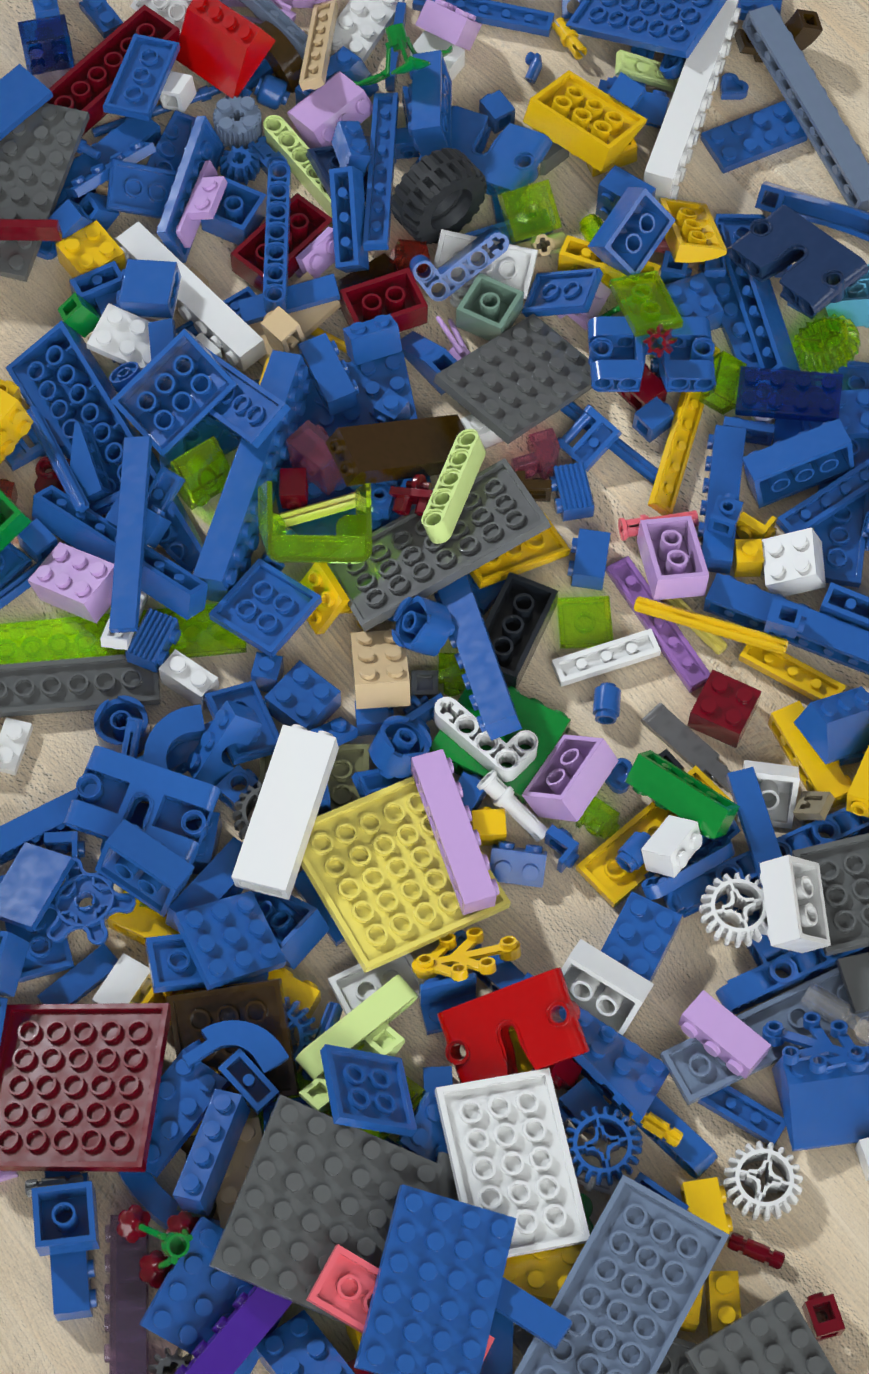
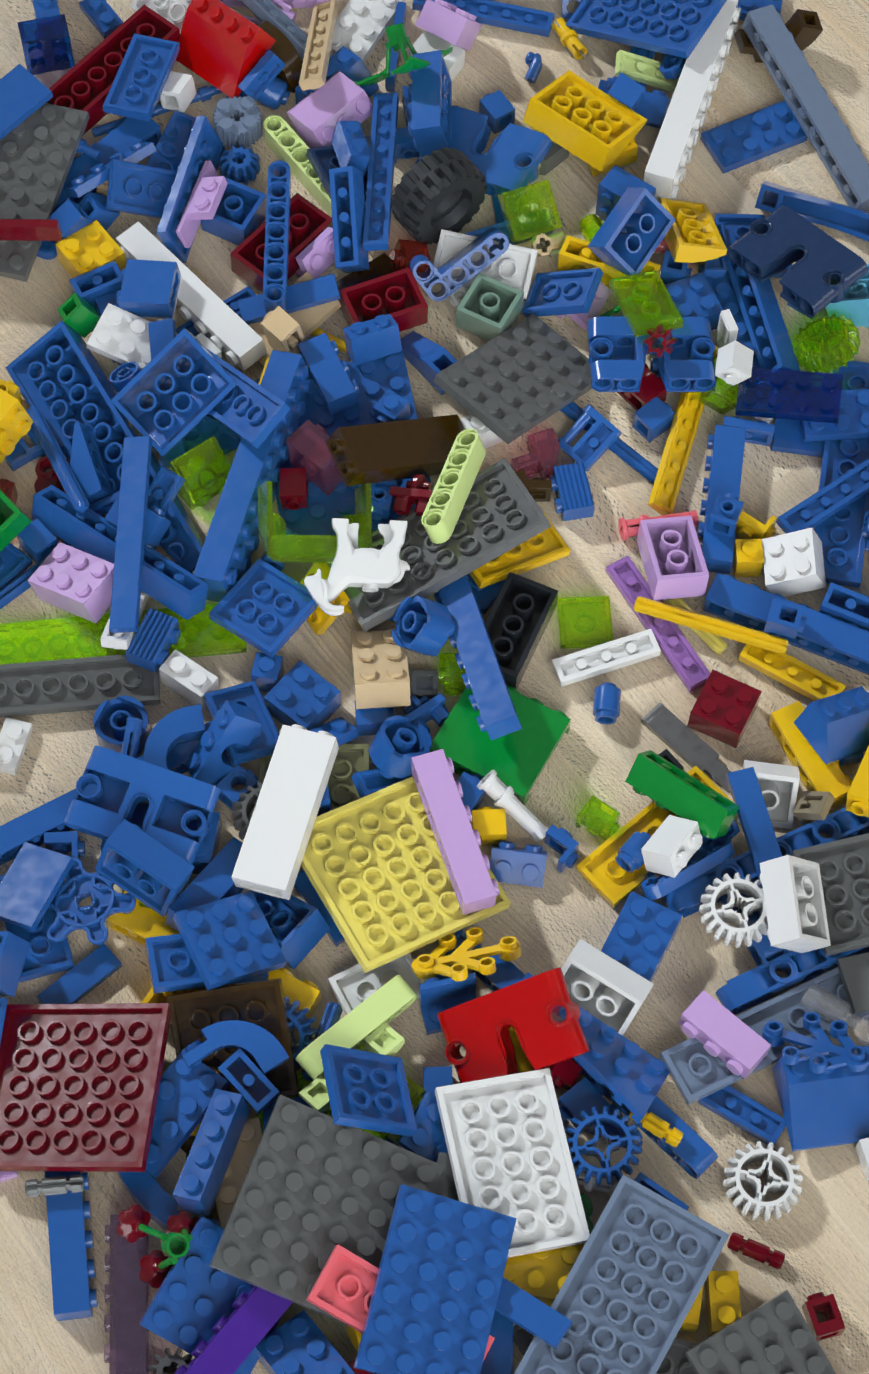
blue brick [31,1181,100,1256] -> none
white brick [92,953,152,1004] -> none
blue piece [248,136,287,176] -> none
light yellow axle [265,490,366,532] -> none
white beam [434,697,538,782] -> none
lavender plant [436,316,470,361] -> none
lavender brick [522,734,619,822] -> none
blue brick [567,528,611,591] -> none
blue tile [605,758,632,794] -> none
yellow brick [680,1177,733,1242] -> none
blue tile [720,73,749,100] -> none
blue brick [742,418,855,509] -> none
none -> blue plate [238,50,286,101]
none -> white animal [304,518,410,616]
none -> white tile [715,309,738,348]
none -> white brick [715,340,754,386]

